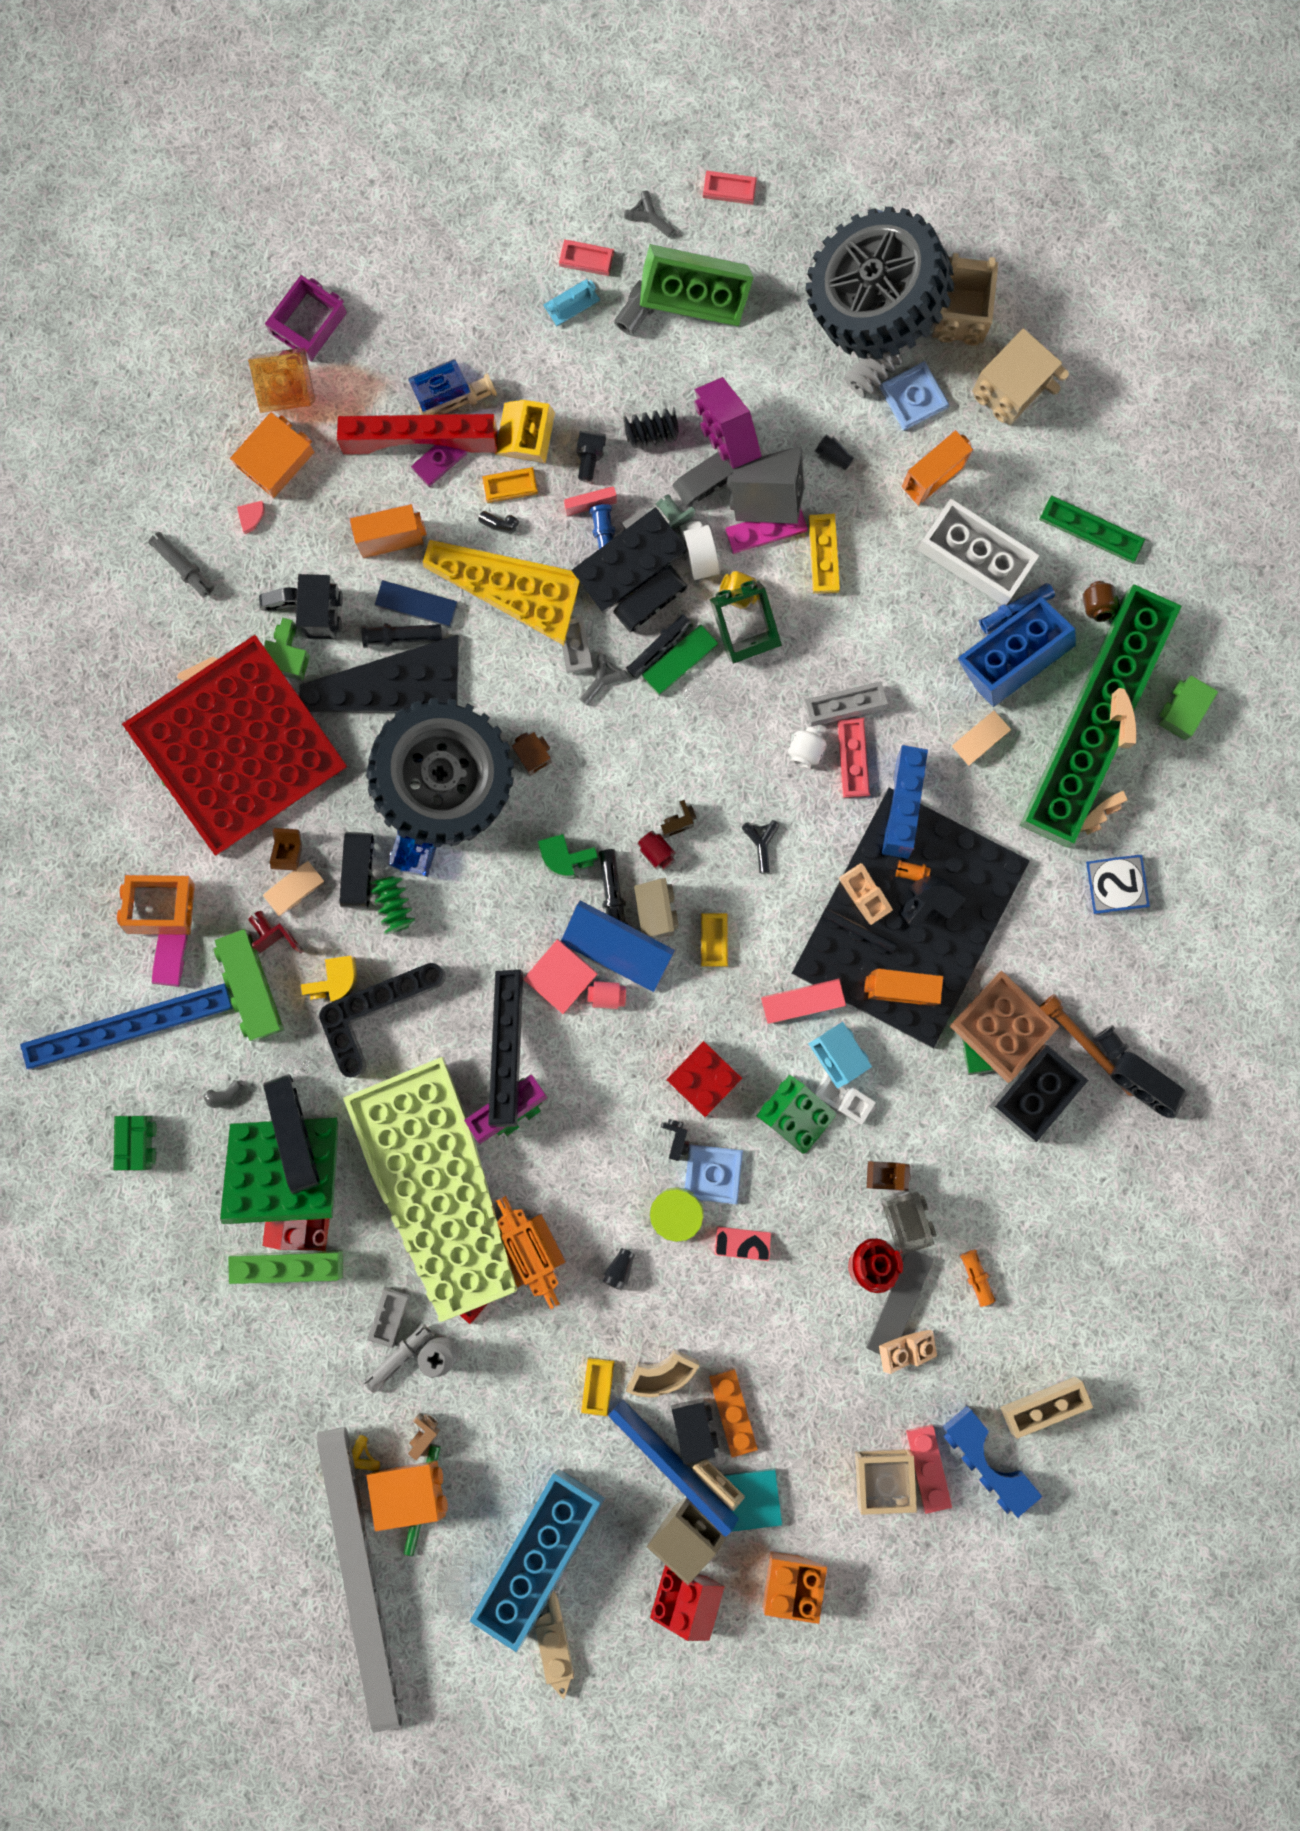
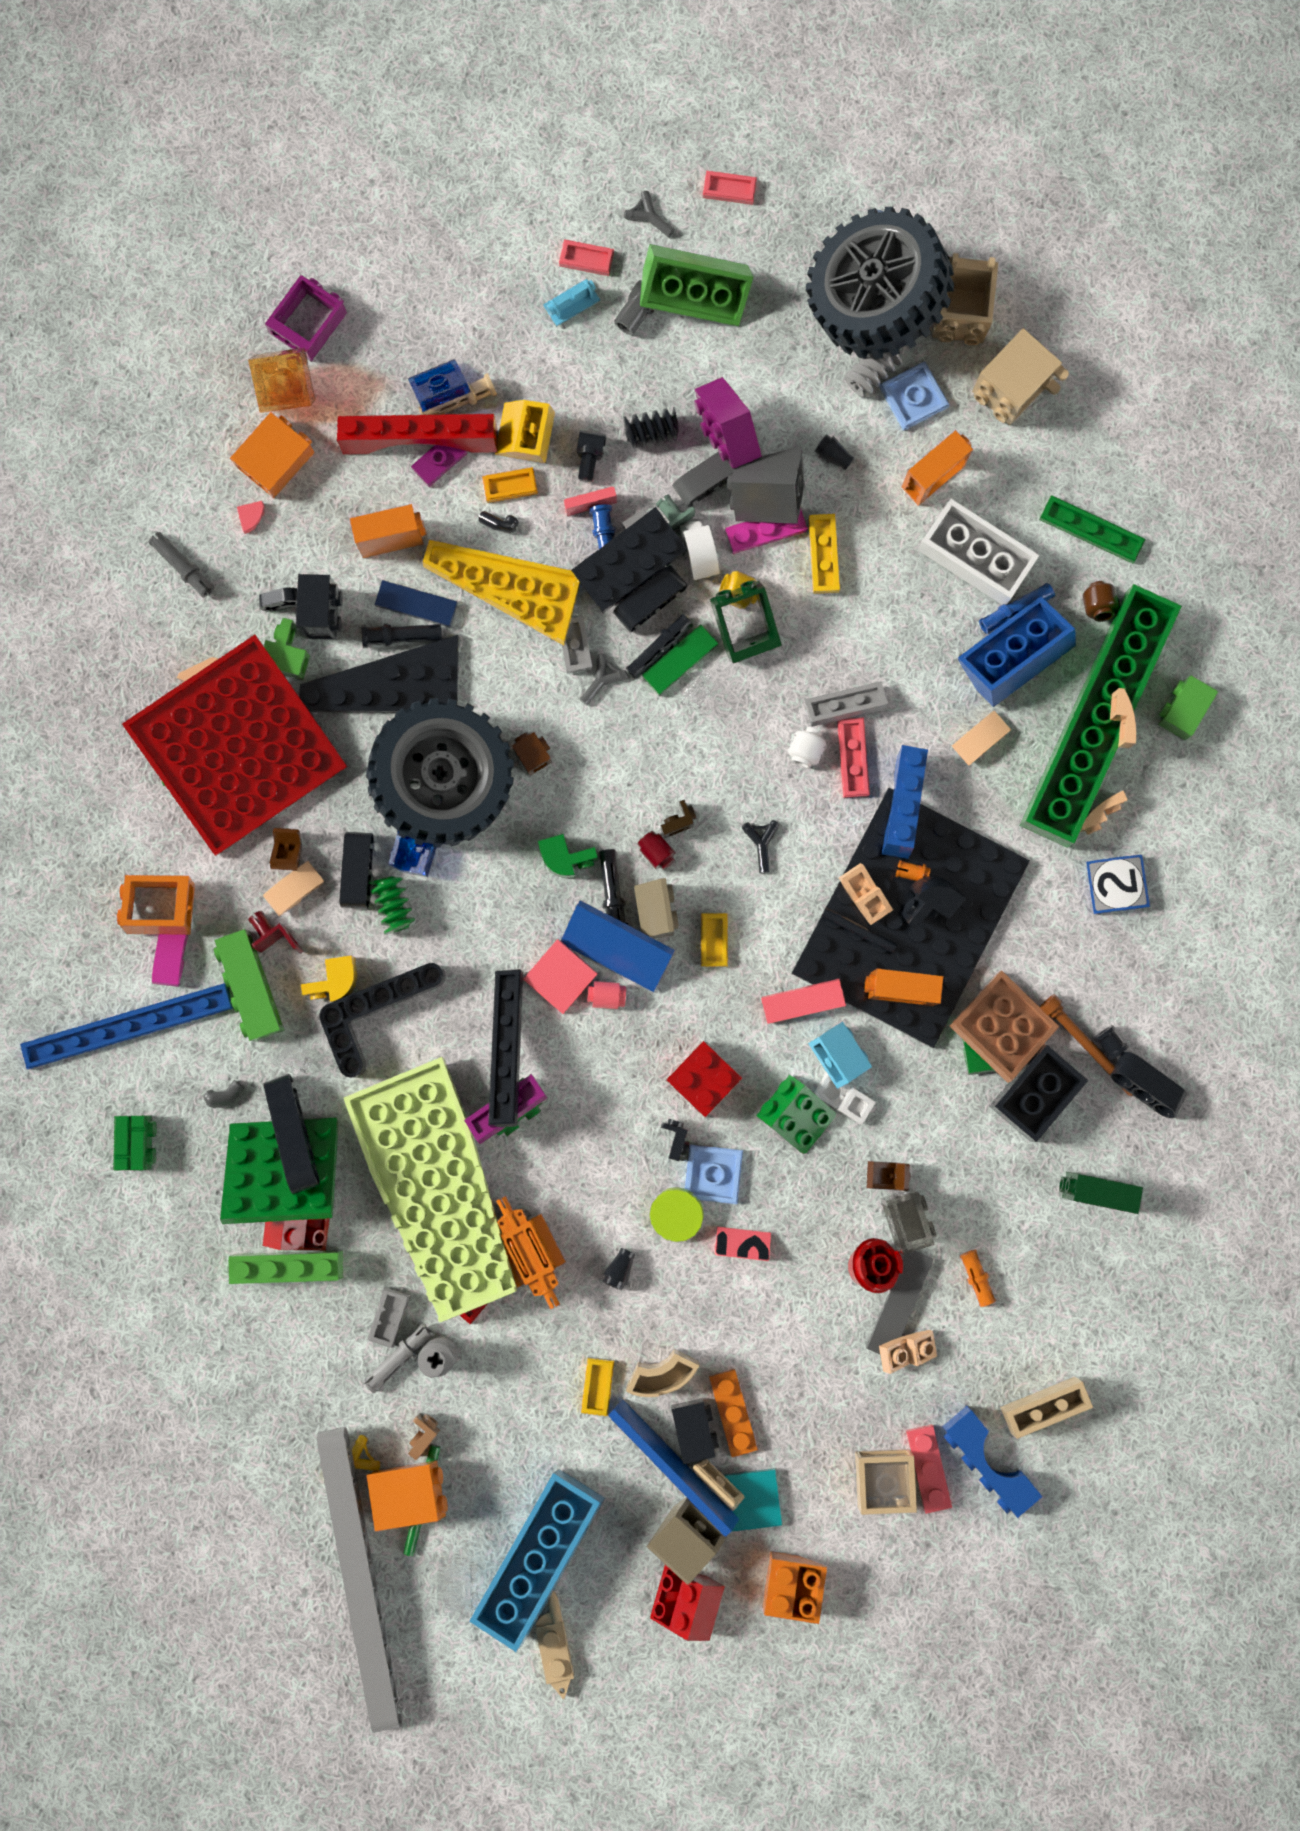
none -> dark green window [1059,1171,1143,1214]

